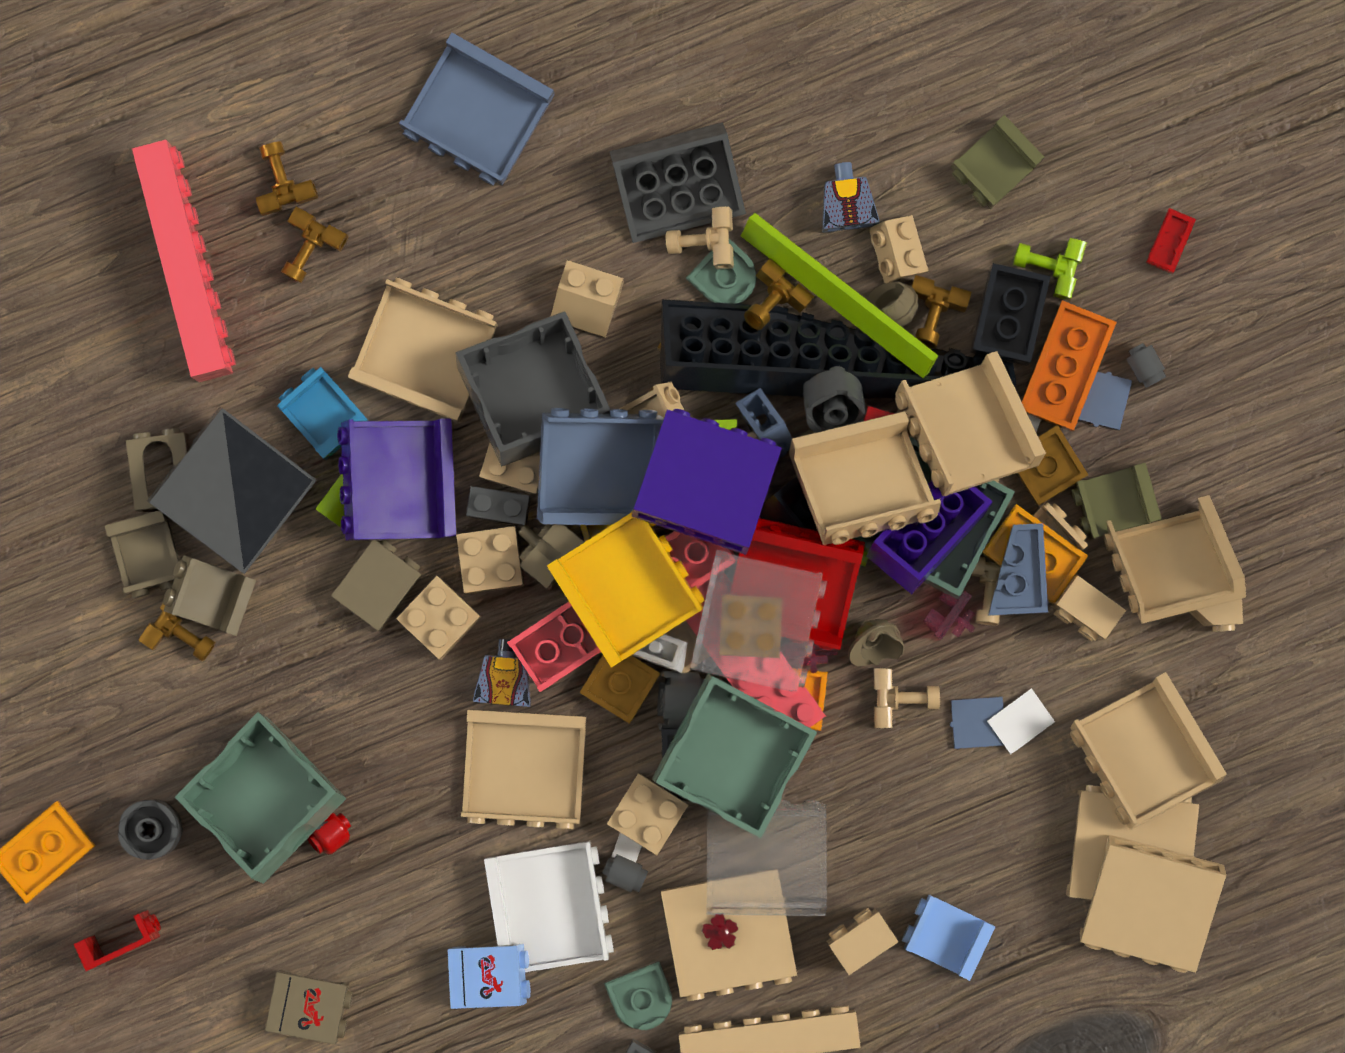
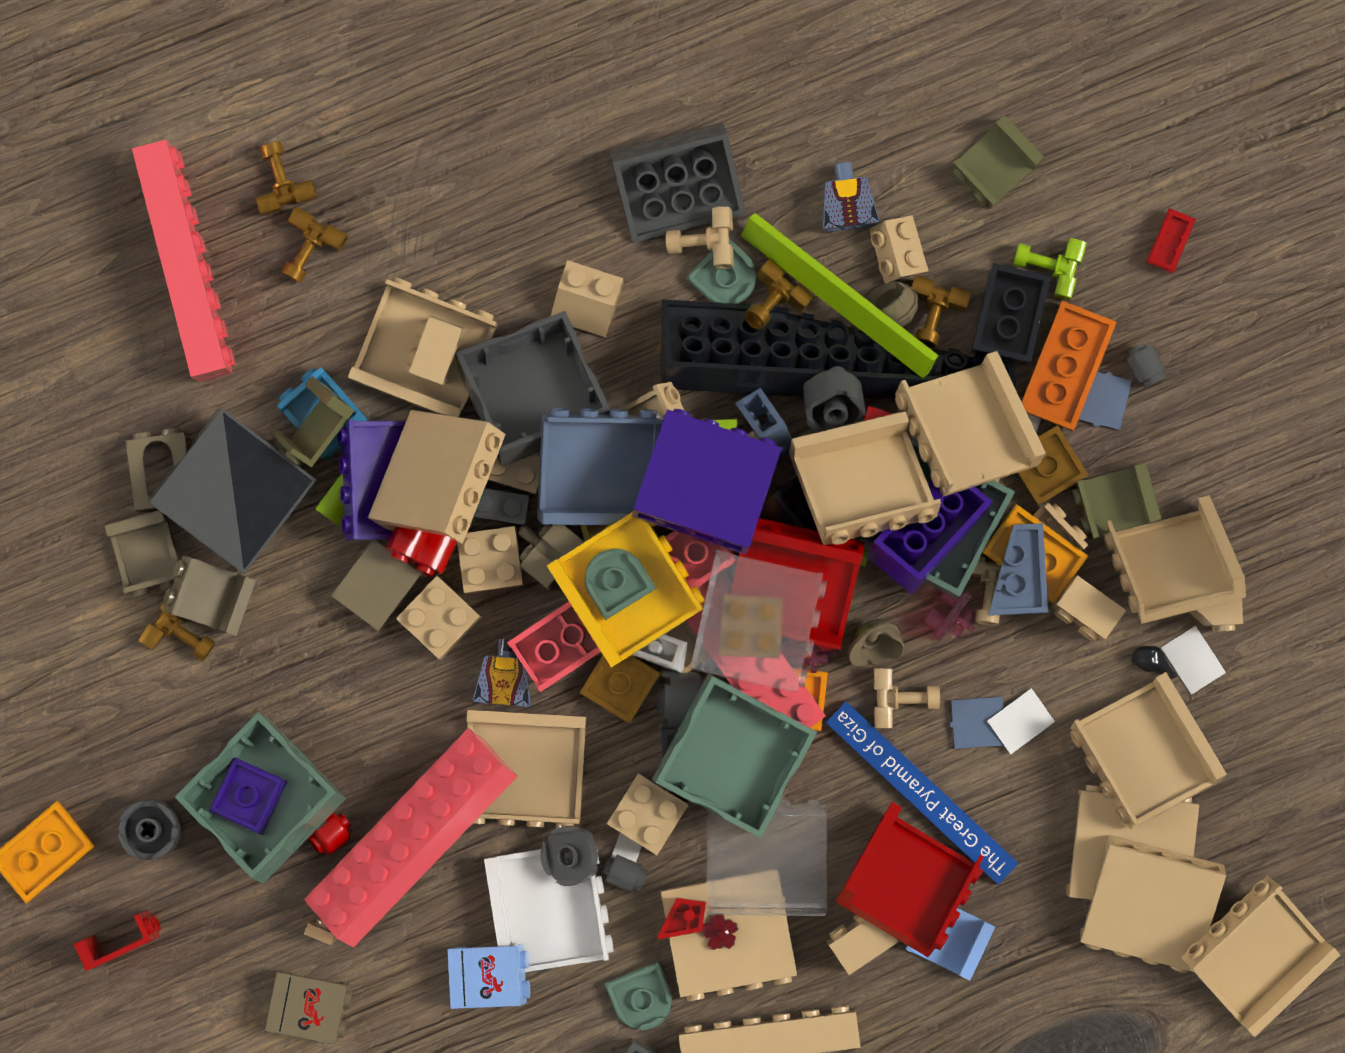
sand blue panel [399,33,554,186] -> none
none -> dark purple tile [209,757,288,835]
none -> olive panel [270,376,354,467]
none -> coral brick [304,728,518,948]
none -> tan plate [304,919,336,945]
none -> tan panel [368,410,506,544]
none -> red brick [385,526,457,577]
none -> tan brick [406,316,467,385]
none -> dark grey plate [541,826,598,886]
none -> sand green tile [585,548,657,620]
none -> red piece [657,897,706,939]
none -> blue tile [825,701,1019,885]
none -> red panel [835,802,984,957]
none -> black animal [1131,646,1178,680]
none -> white sticker [1161,626,1226,695]
none -> tan panel [1181,876,1340,1037]

